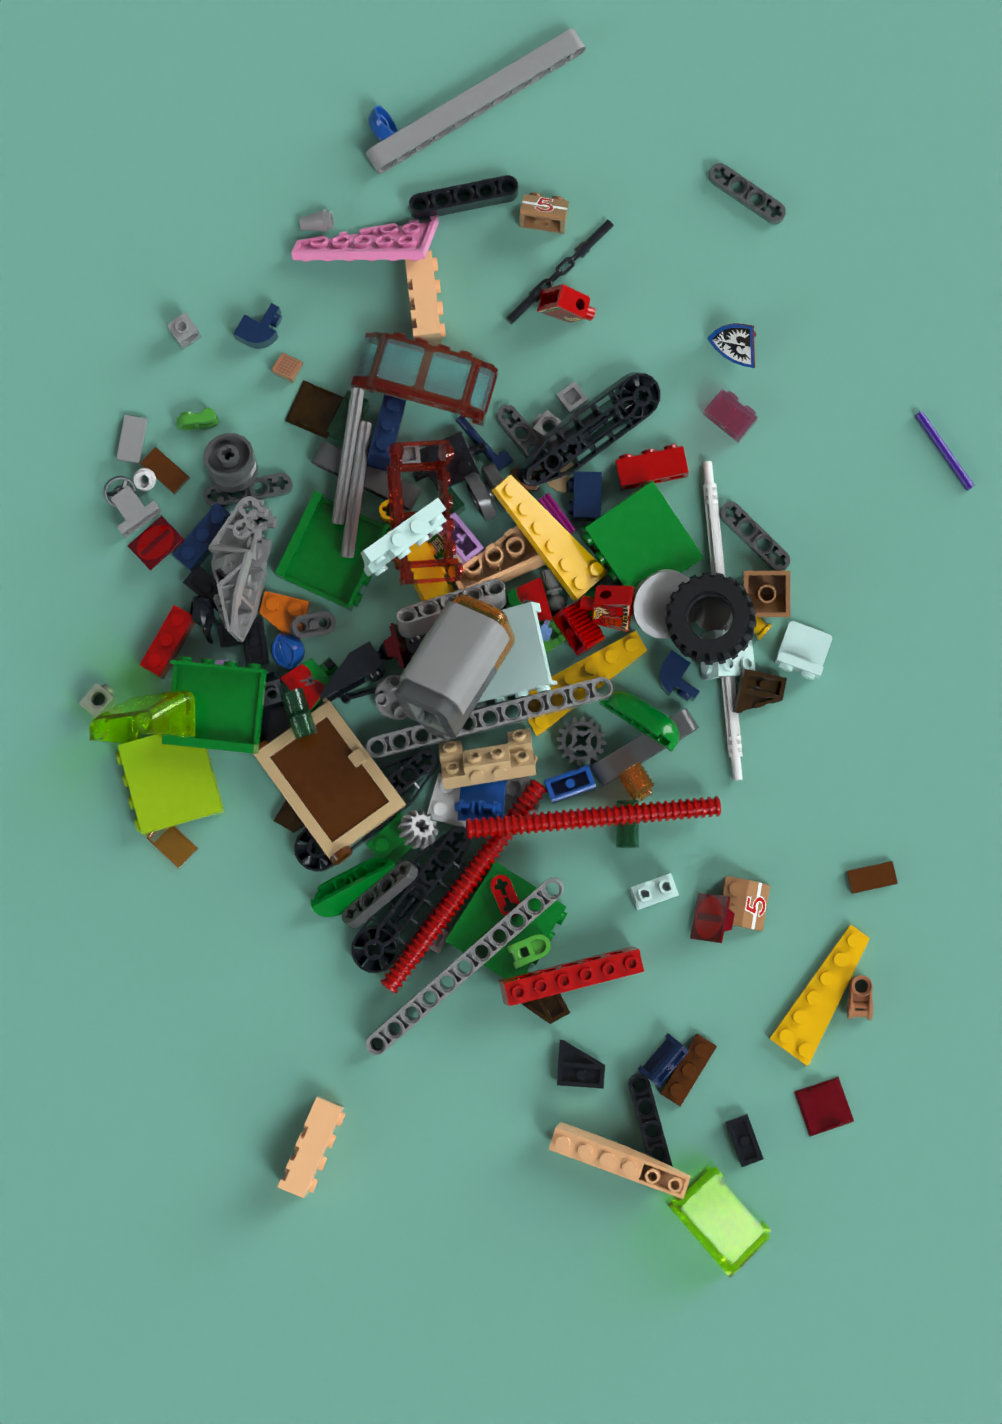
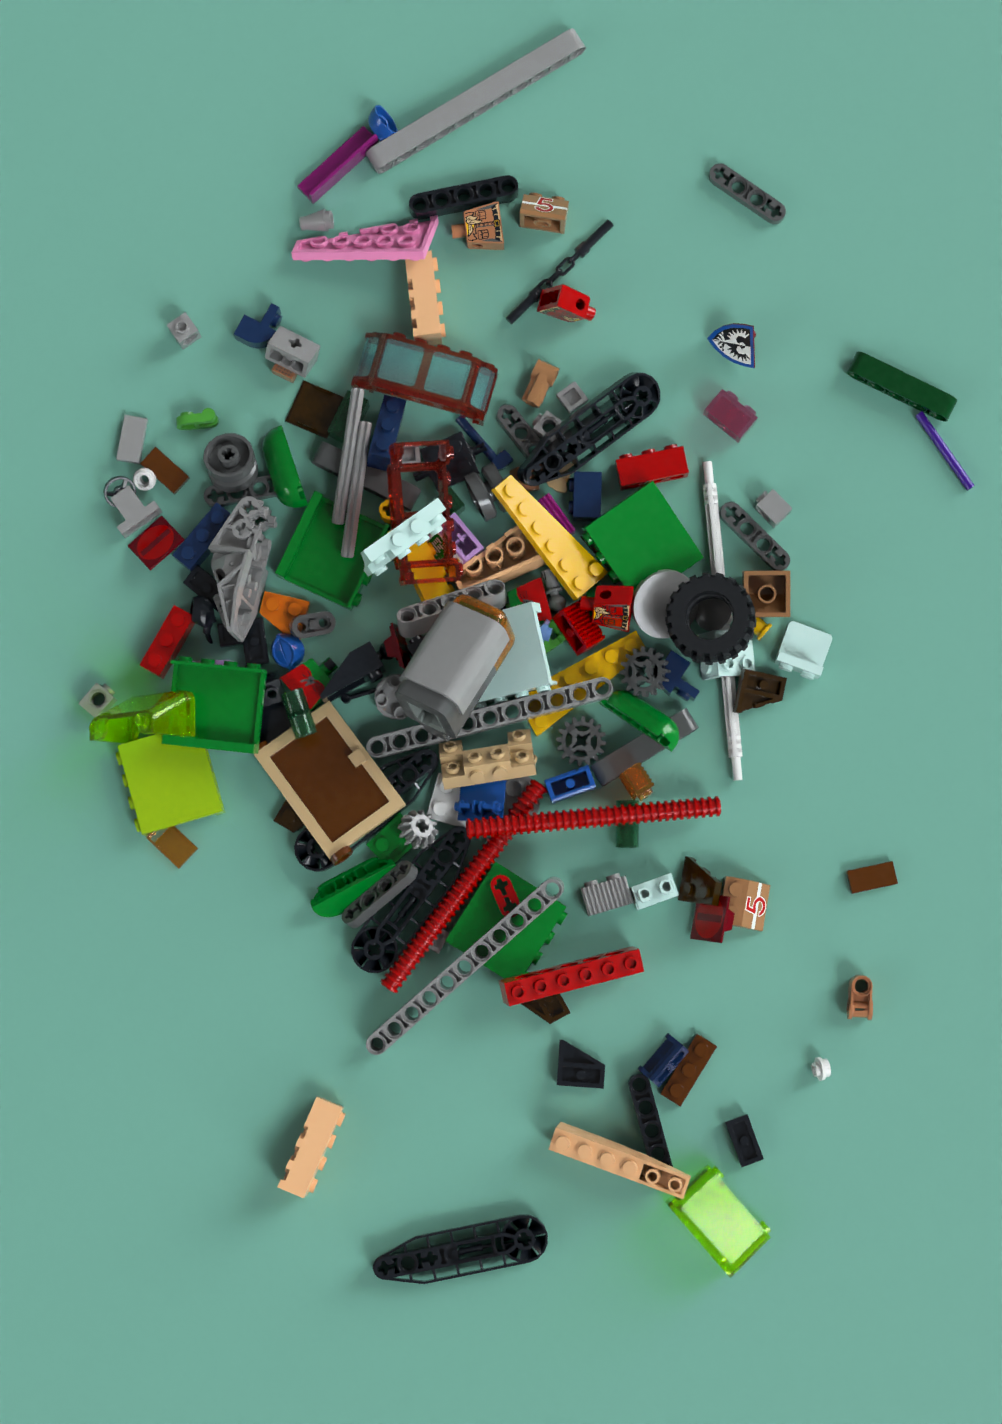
bright green plate [506,934,551,969] -> none
yellow wing [769,924,870,1066] -> none
dark red piece [794,1076,854,1136] -> none
none -> green brick [262,425,308,508]
none -> light grey brick [265,326,320,378]
none -> magenta panel [297,126,379,204]
none -> black beam [373,1214,548,1284]
none -> nougat torso [451,201,504,250]
none -> medium nougat piece [522,359,560,408]
none -> light grey brick [580,873,634,916]
none -> dark grey gear [619,646,671,697]
none -> dark brown wing [678,856,722,906]
none -> light grey brick [755,489,792,528]
none -> white plate [811,1057,831,1081]
none -> dark green beam [846,352,957,422]

